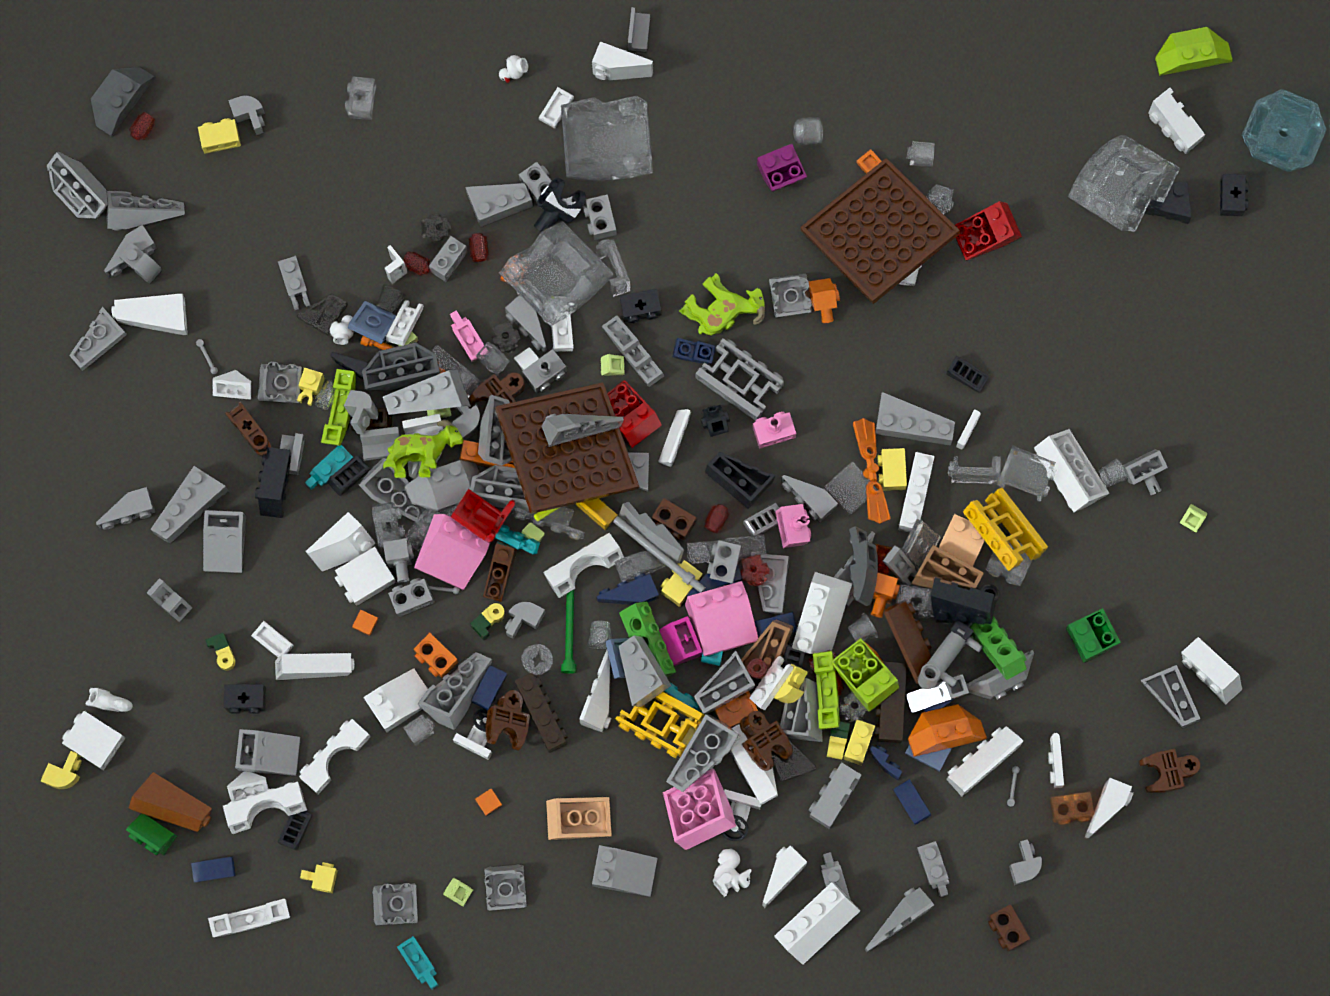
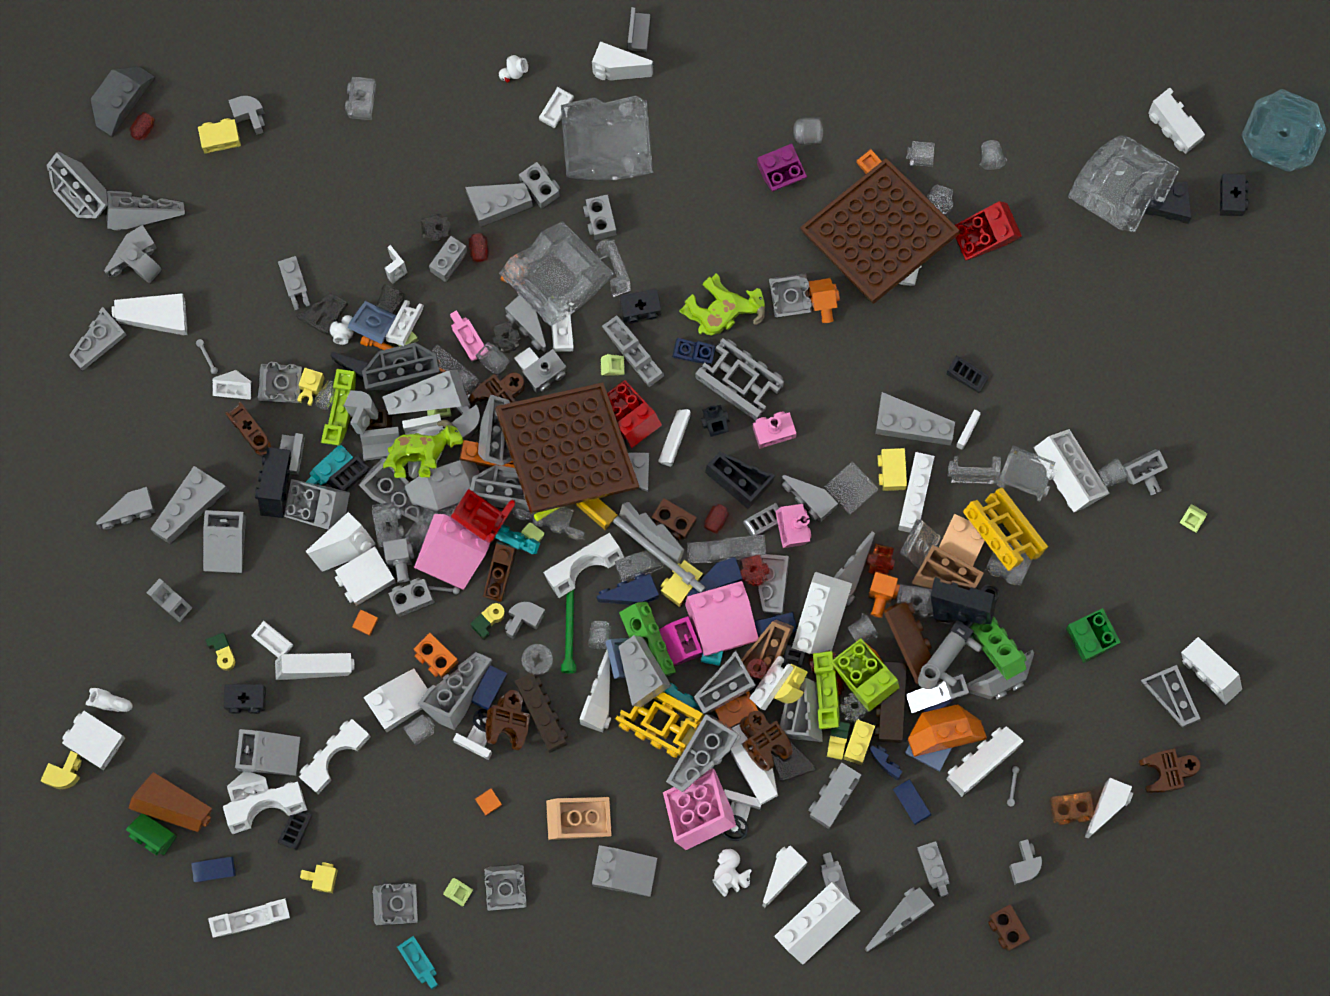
clear red brick [403,251,430,276] -> none
black connector [534,177,586,235] -> none
light grey wedge [542,414,624,447] -> none
light grey brick [707,540,742,583] -> none
dark grey slope [849,526,878,606] -> none
orange piece [853,418,891,524] -> none
light grey hinge [883,546,917,587] -> none
white hinge [1048,733,1064,788] -> none
lime wedge [1155,27,1233,76] -> none
none -> light grey slope [284,479,350,530]
none -> clear piece [980,140,1007,170]

